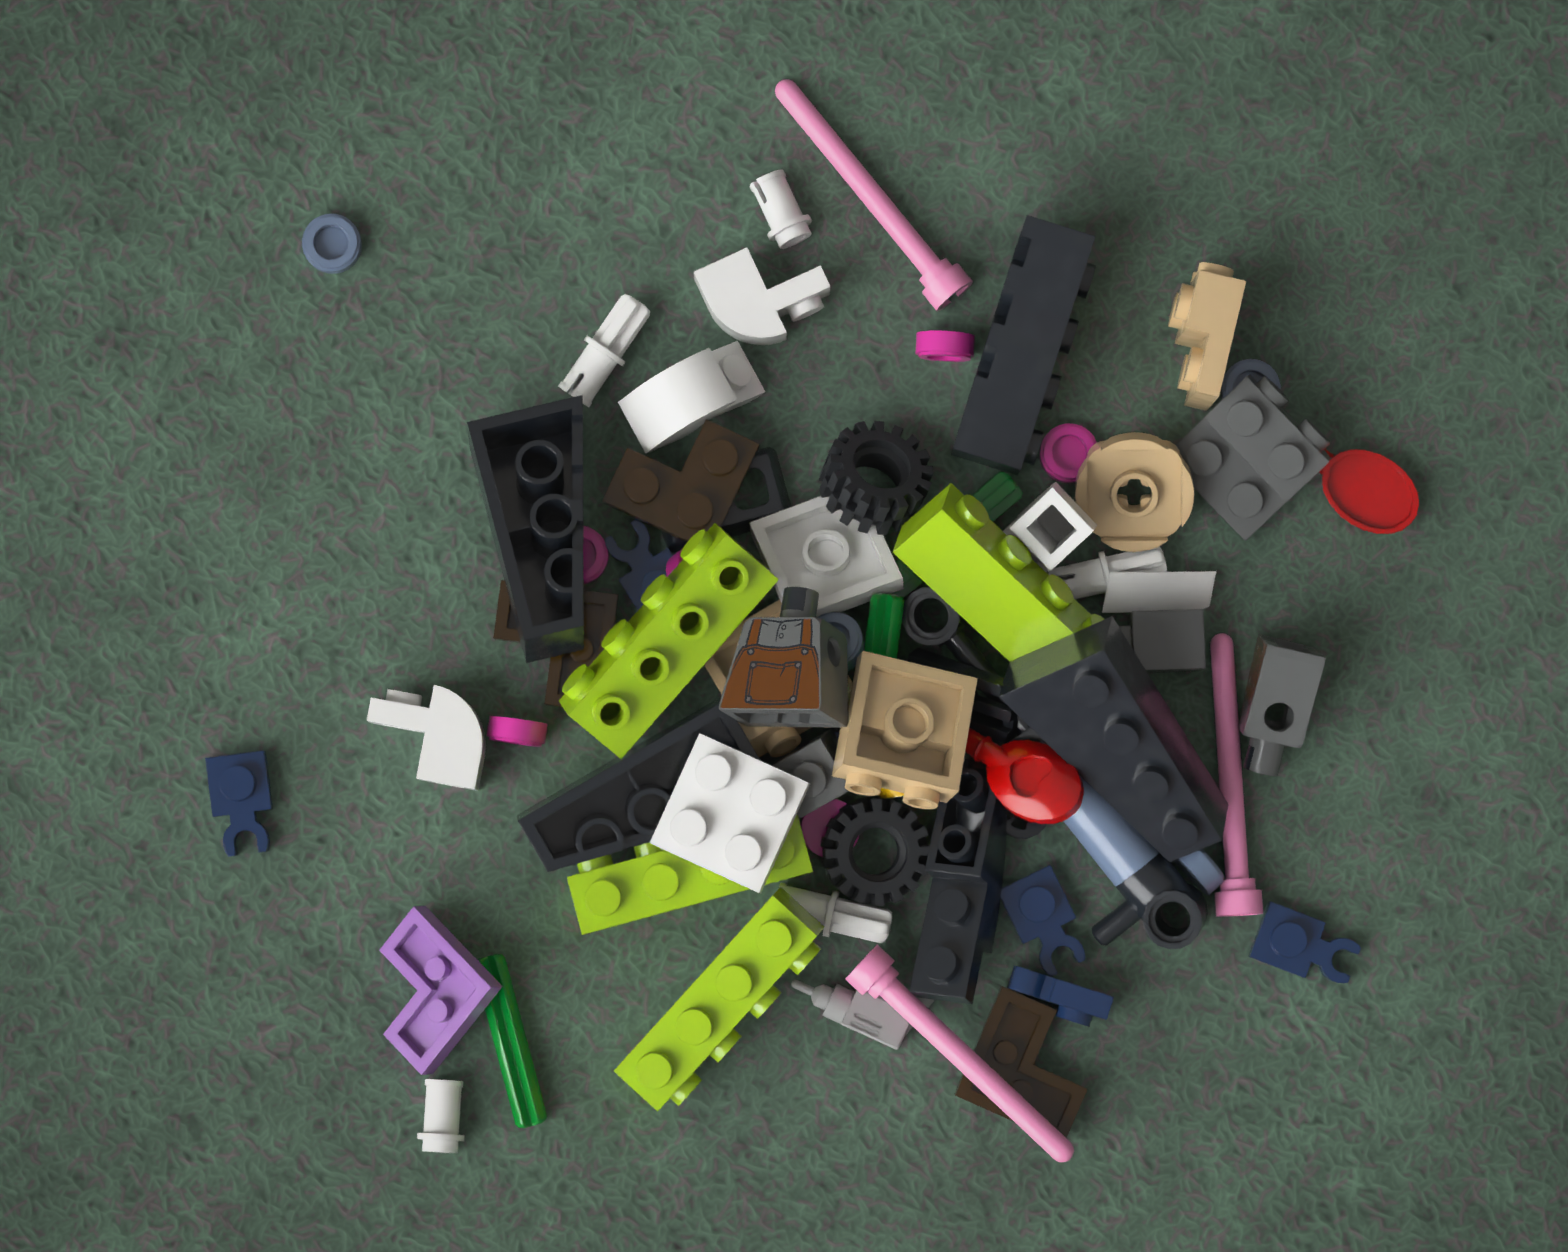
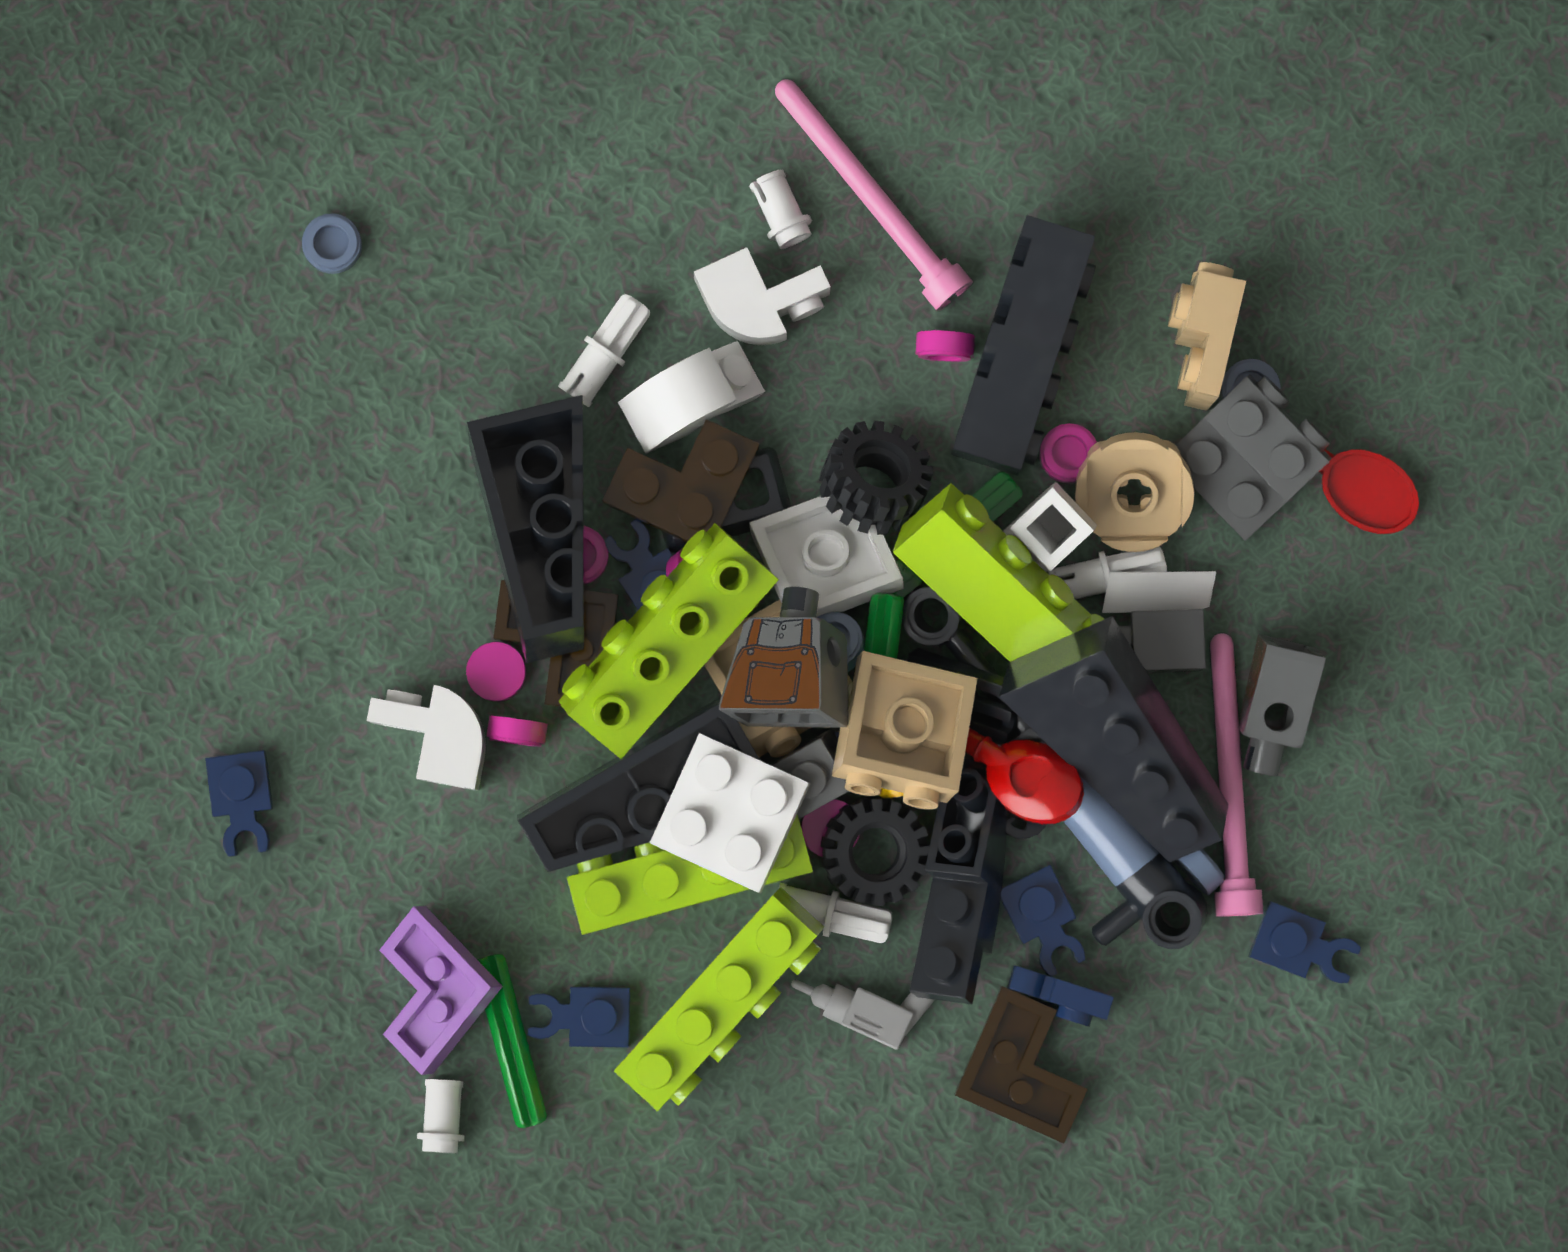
bright pink piece [845,944,1074,1162] -> none
none -> dark pink tile [466,642,526,702]
none -> dark blue plate [528,987,630,1048]

